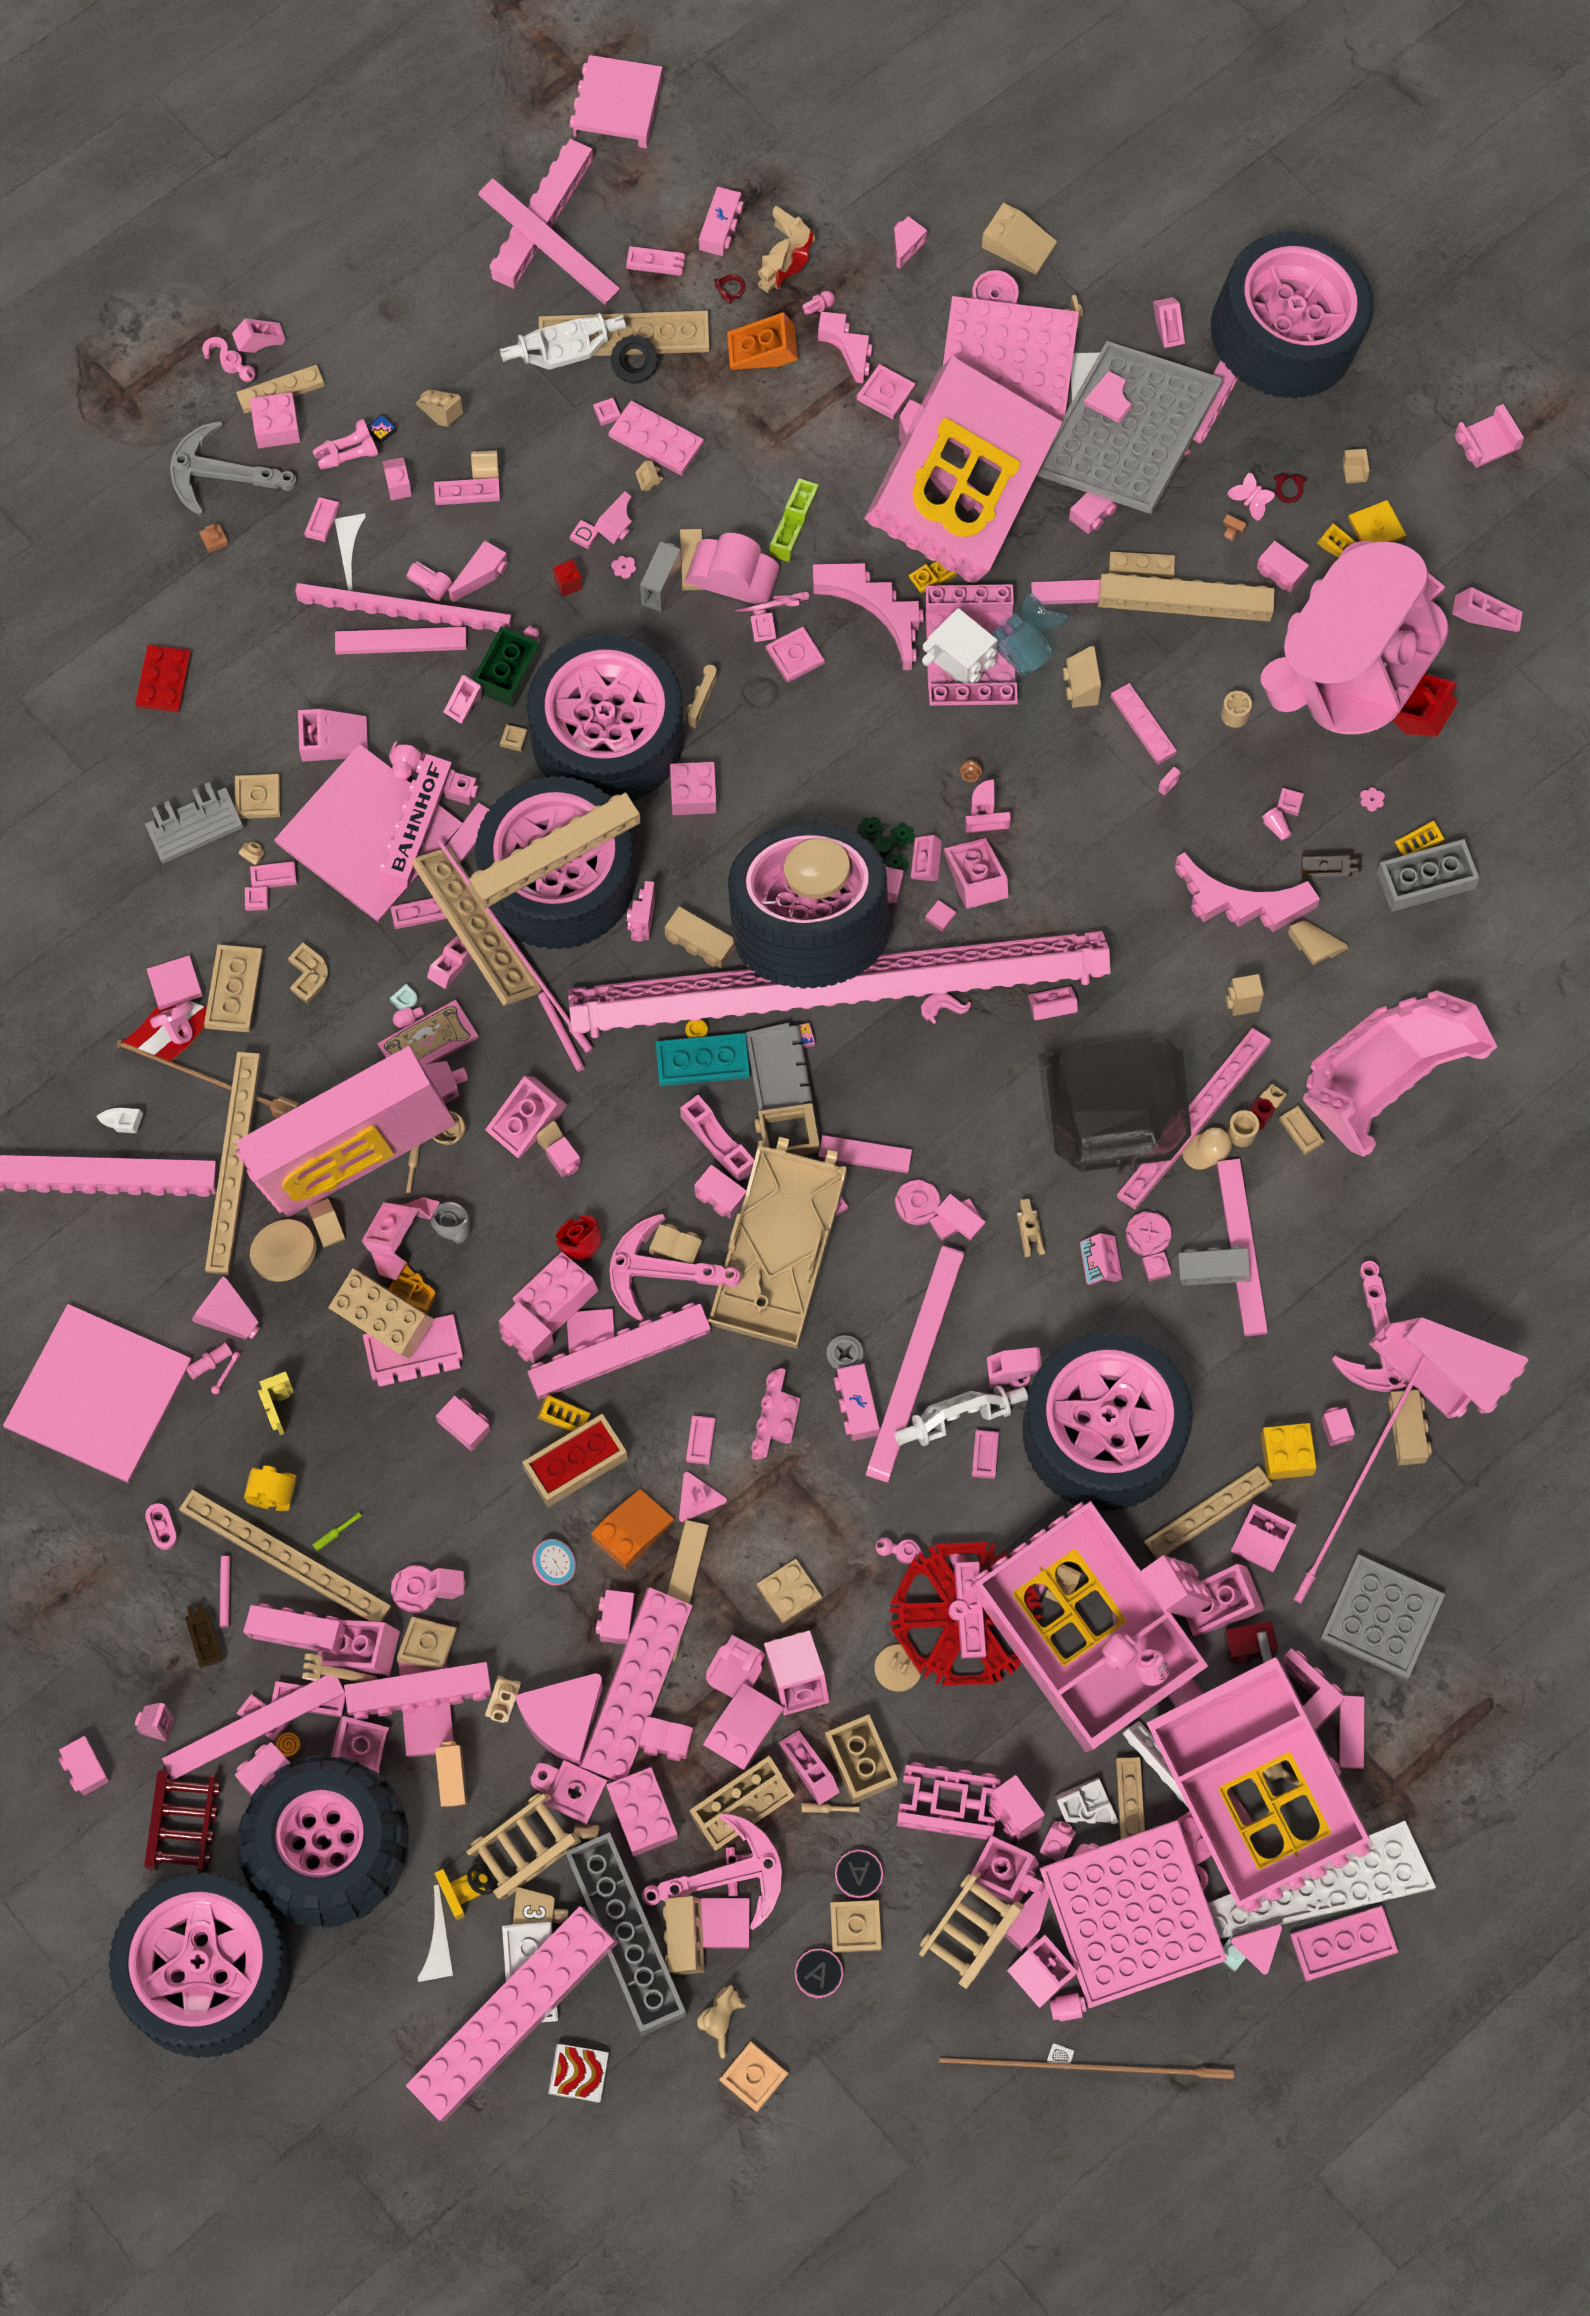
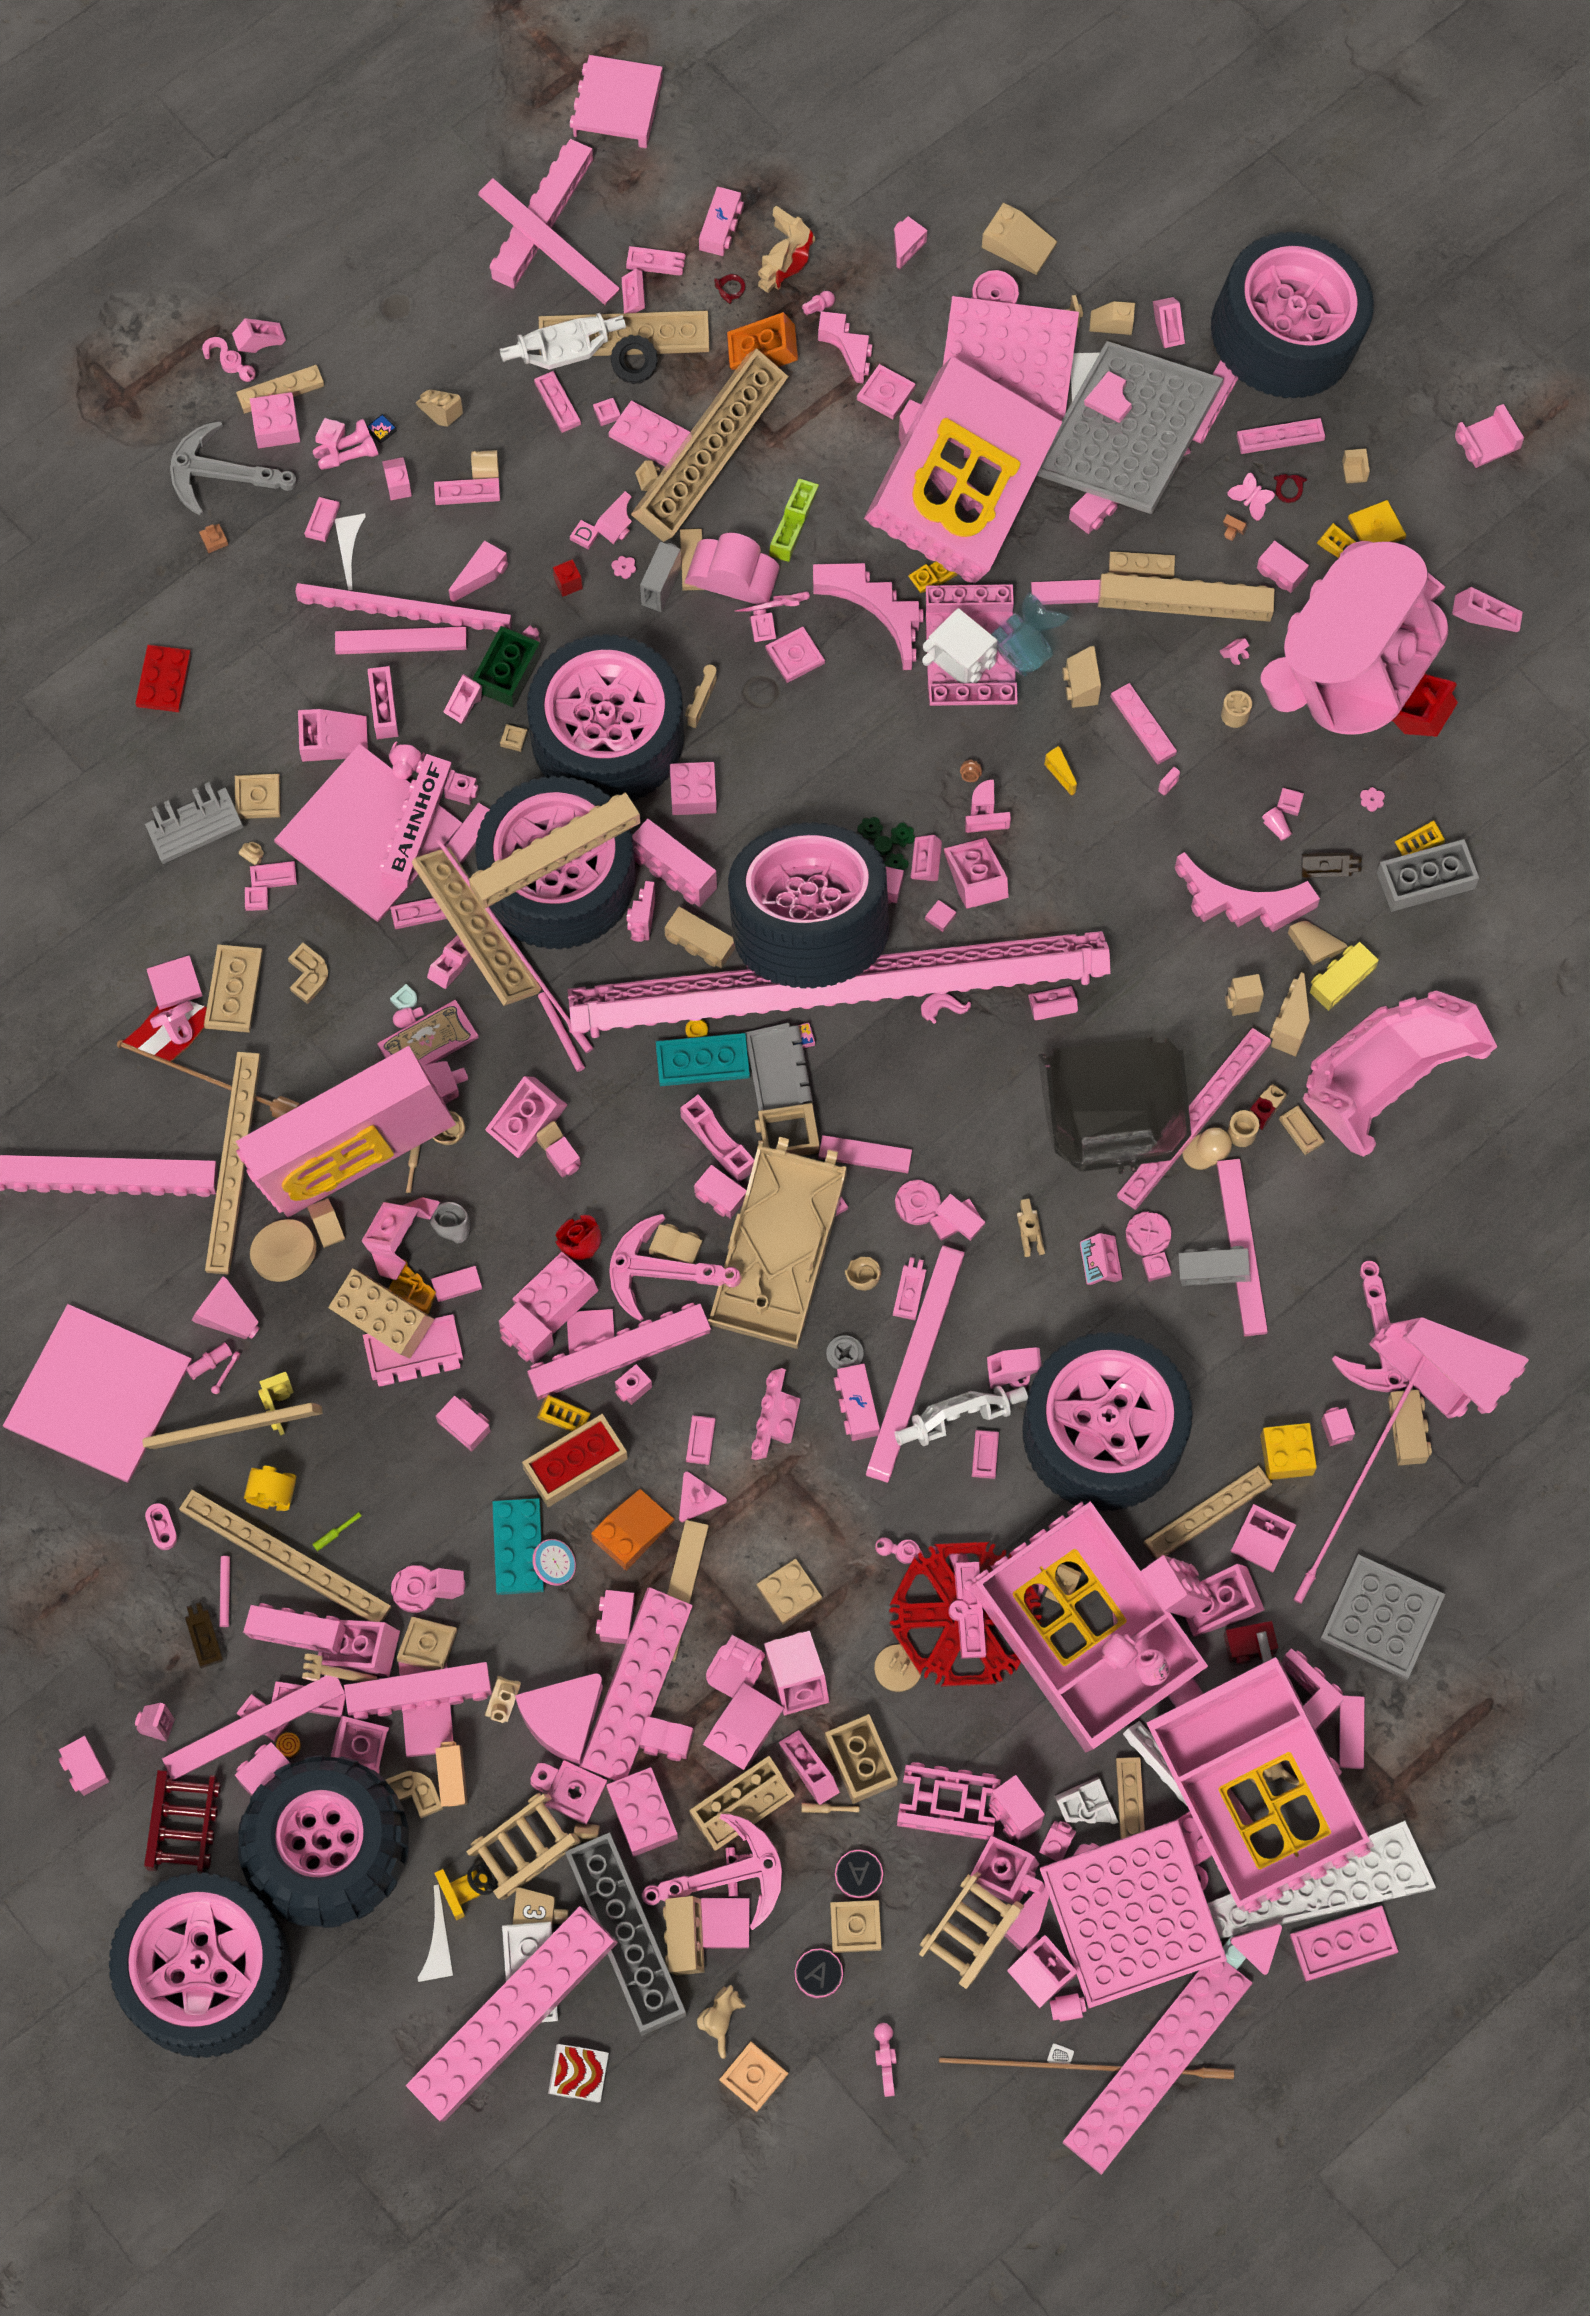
white plate [97,1108,143,1133] -> none
bright pink piece [407,561,453,601] -> none
tan piece [784,839,850,899] -> none
none -> tan tile [142,1403,323,1449]
none -> bright pink bracket [315,418,345,448]
none -> bright pink brick [368,666,399,739]
none -> tan plate [386,1771,443,1818]
none -> bright pink tile [431,1266,482,1302]
none -> teal plate [492,1498,544,1595]
none -> bright pink tile [534,371,581,433]
none -> bright pink brick [615,1364,652,1405]
none -> bright pink plate [621,269,645,313]
none -> tan brick [631,349,789,542]
none -> bright pink brick [632,819,717,907]
none -> tan hair [845,1257,881,1291]
none -> bright pink piece [874,2023,896,2097]
none -> bright pink hinge [893,1257,926,1320]
none -> yellow slope [1044,746,1077,795]
none -> bright pink plate [1063,1961,1252,2175]
none -> tan slope [1090,301,1135,335]
none -> bright pink tile [1220,638,1249,665]
none -> bright pink plate [1236,418,1325,454]
none -> tan slope [1270,972,1310,1057]
none -> light yellow brick [1310,942,1379,1011]

